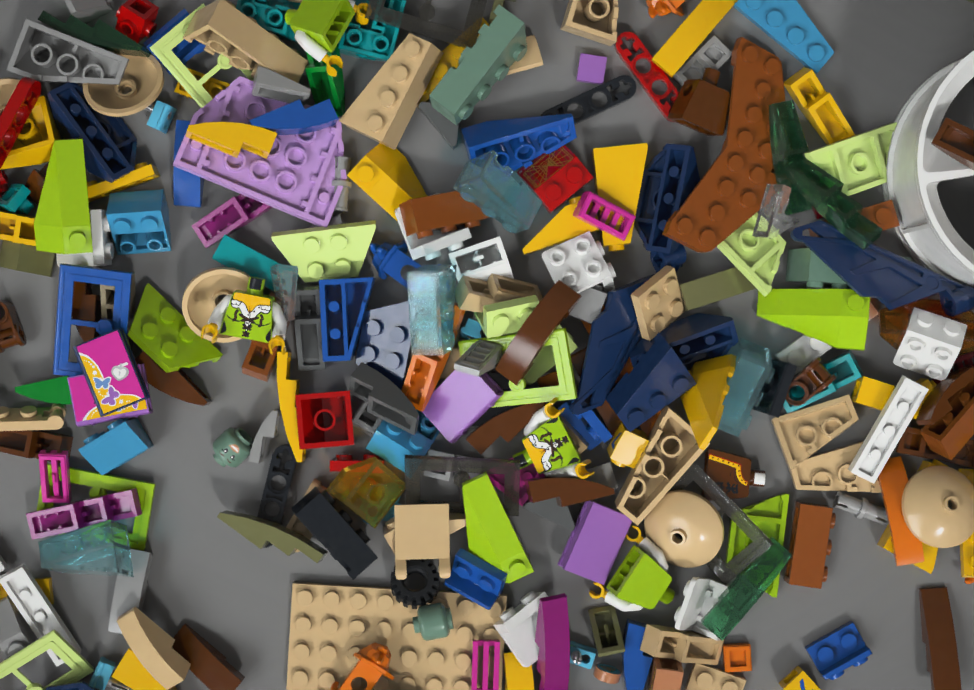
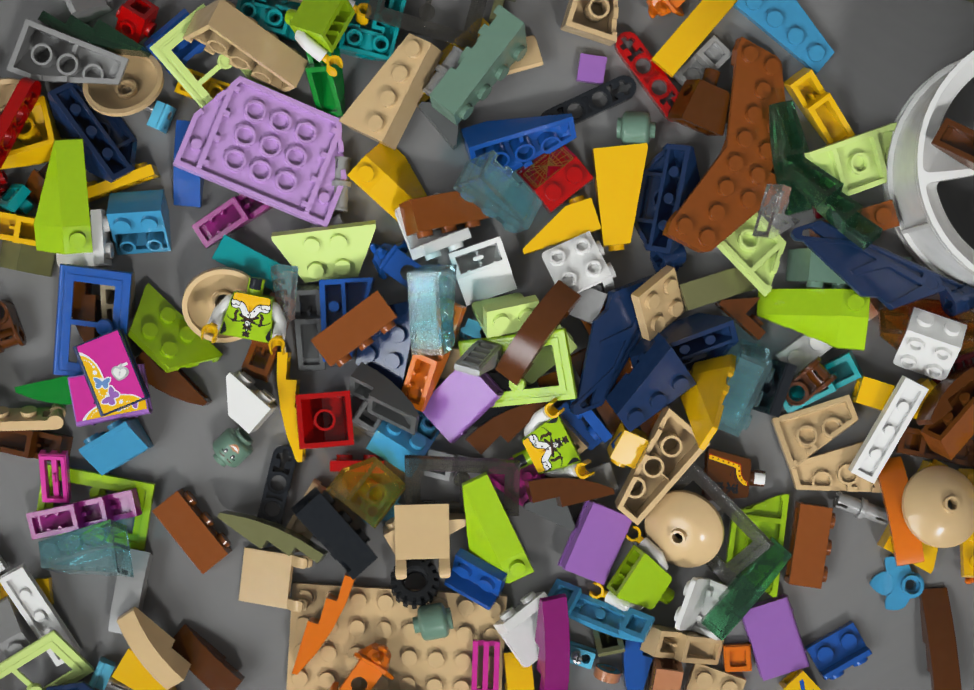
yellow slope [185,122,277,159] -> none
blue slope [248,99,339,135] -> none
light grey slope [248,409,281,463] -> none
light grey slope [252,65,311,106] -> none
tan slope [453,273,543,313] -> none
dark pink slope [573,191,636,241] -> none
none -> dark orange brick [152,488,232,574]
none -> white slope [226,371,278,433]
none -> tan flag [239,547,313,612]
none -> orange slope [292,572,356,675]
none -> dark orange brick [310,290,398,368]
none -> light grey pin [423,46,463,96]
none -> dark azure slope [547,579,655,642]
none -> sand green head [617,111,656,145]
none -> reddish brown slope [715,297,766,340]
none -> medium lavender piece [738,594,810,681]
none -> dark azure plate [869,556,924,610]

